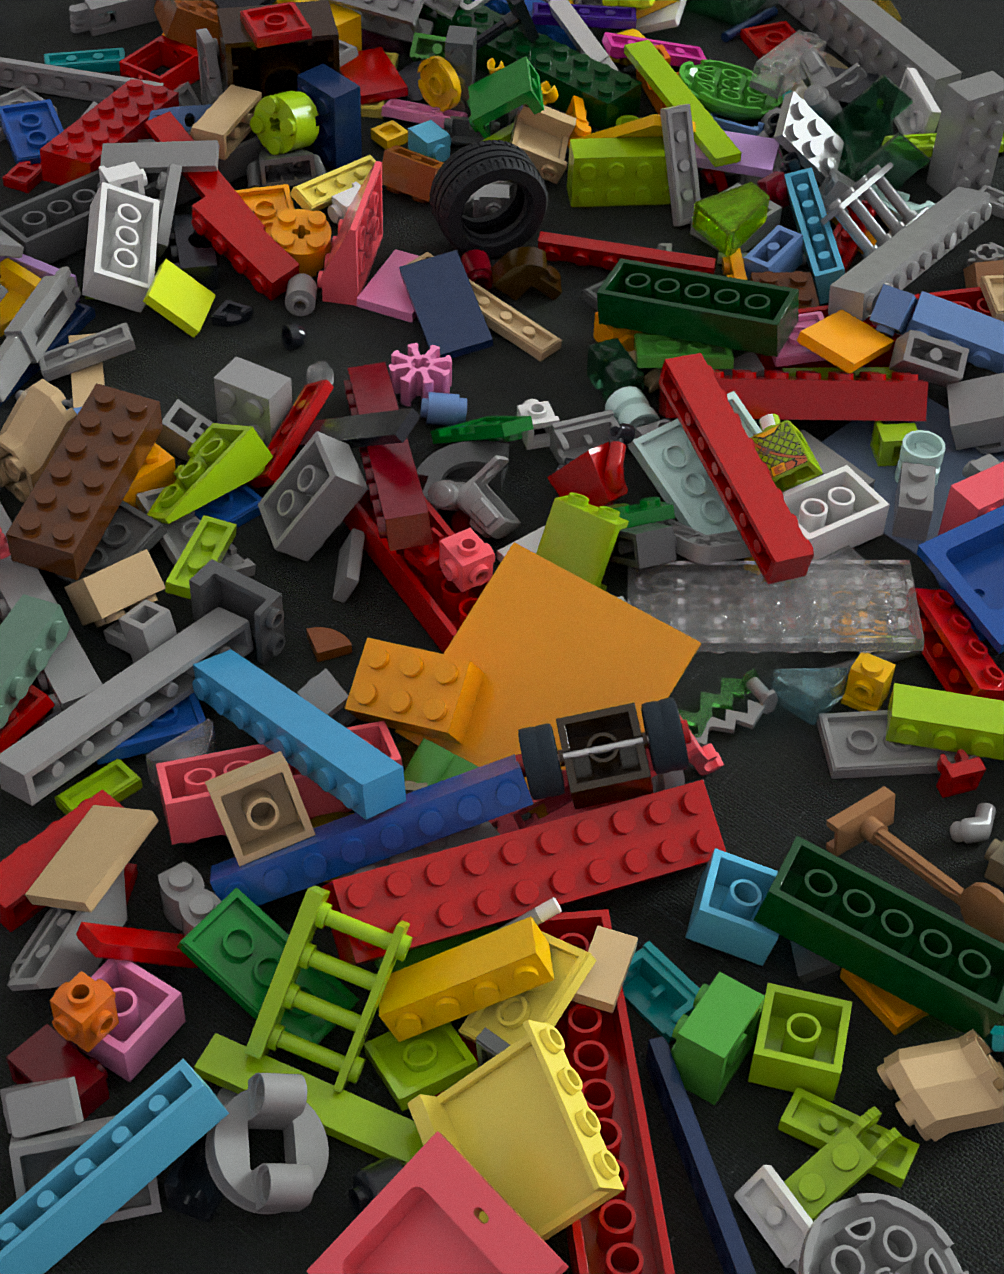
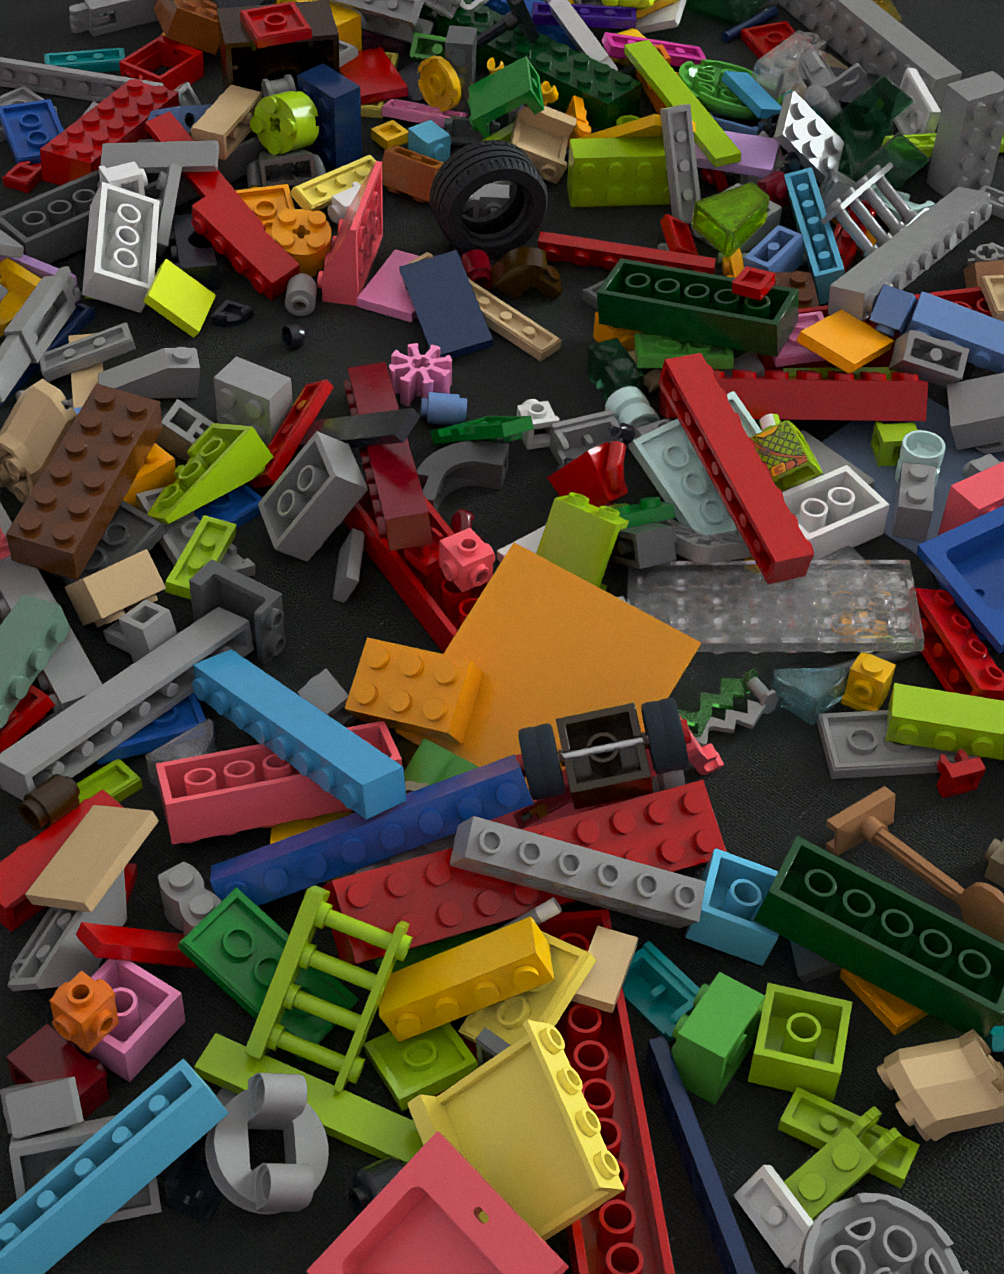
light grey wing [196,28,223,105] -> none
tan brick [205,751,316,867] -> none
dark orange tile [306,627,352,662] -> none
clear plate [307,361,334,385] -> none
light grey piece [428,455,521,539] -> none
light grey arm [950,803,996,844] -> none
none -> dark brown brick [19,774,80,830]
none -> light grey slope [98,347,200,398]
none -> light grey bush [261,74,296,97]
none -> light grey brick [450,816,706,928]
none -> red tile [660,214,699,256]
none -> dark azure tile [722,71,782,119]
none -> red tile [732,266,775,301]

